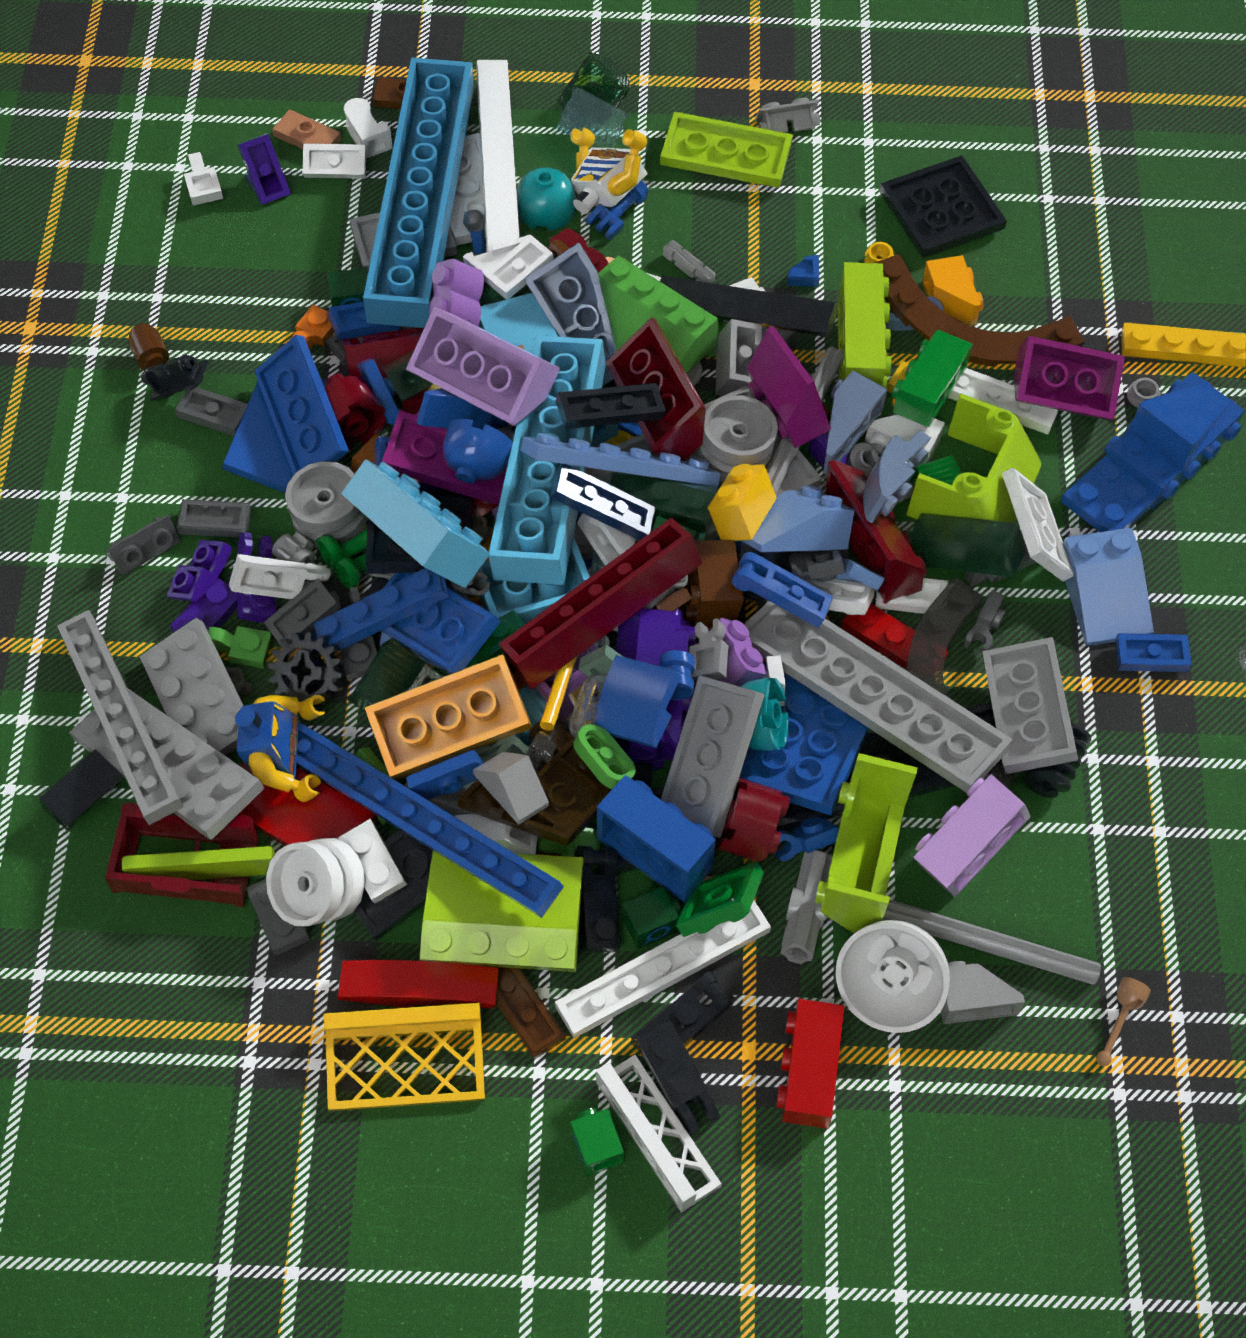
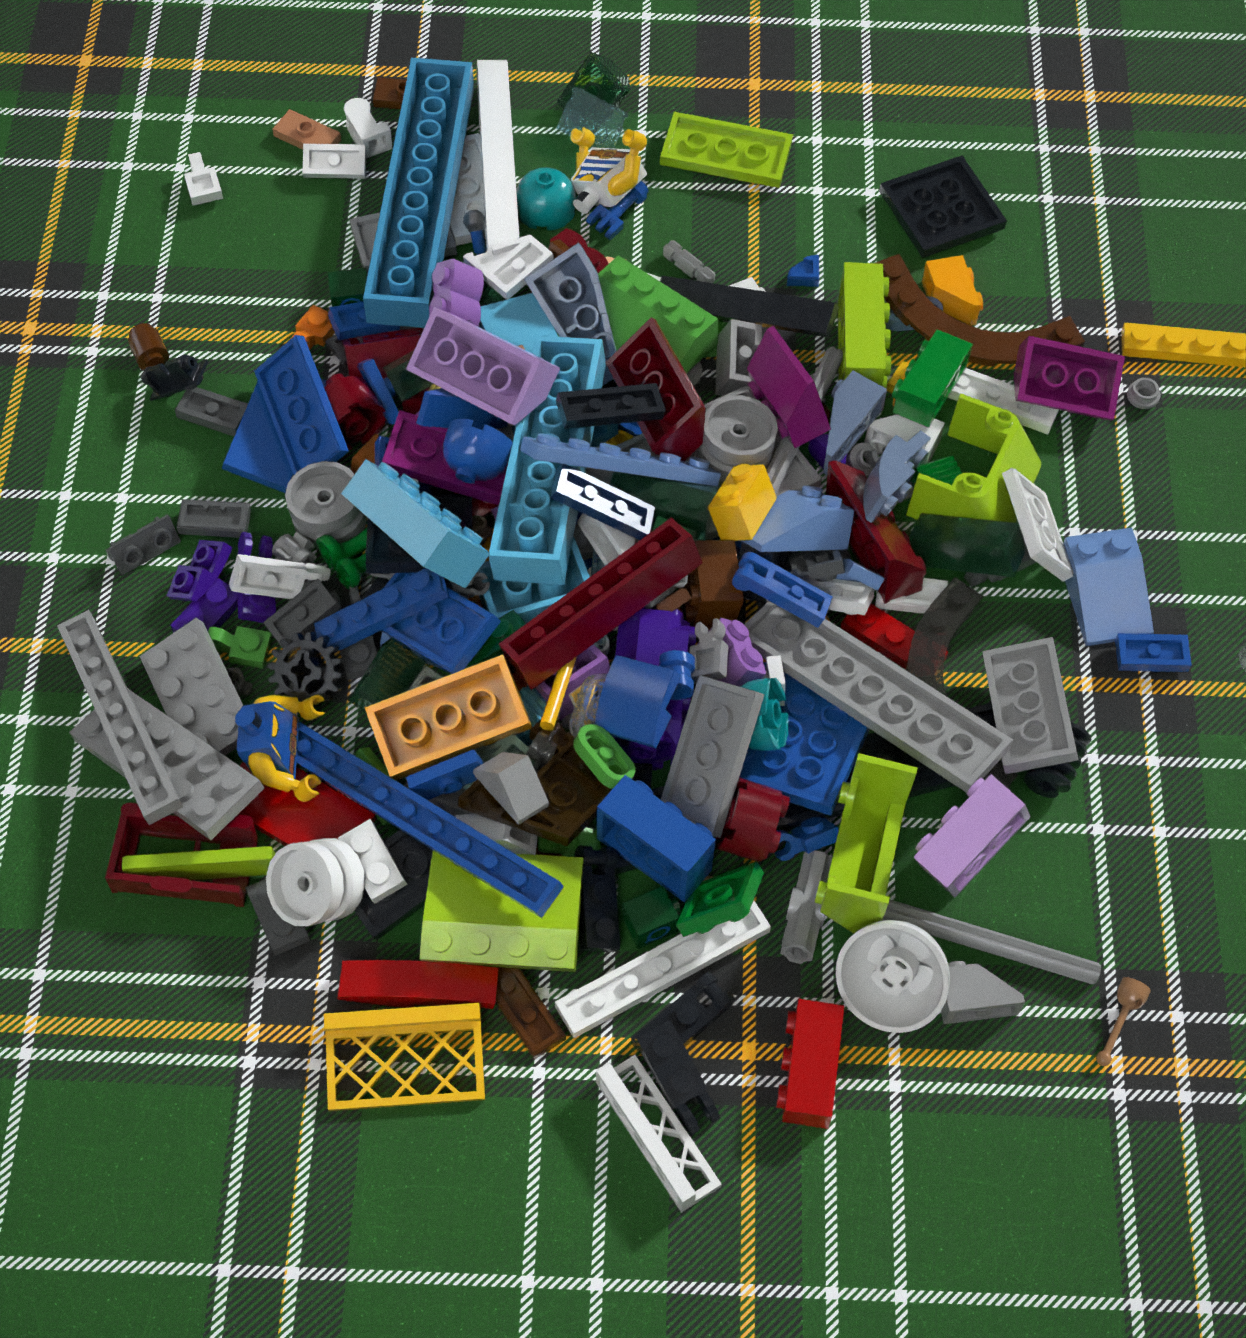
black hinge [40,749,124,831] -> none
dark purple slope [237,134,291,205] -> none
green brick [570,1108,624,1177] -> none
sand green plate [579,644,623,687] -> none
light grey hinge [755,98,820,133] -> none
yellow plate [864,242,894,263] -> none
dark grey plate [964,590,1006,655] -> none
blue wedge [1061,372,1245,532] -> none

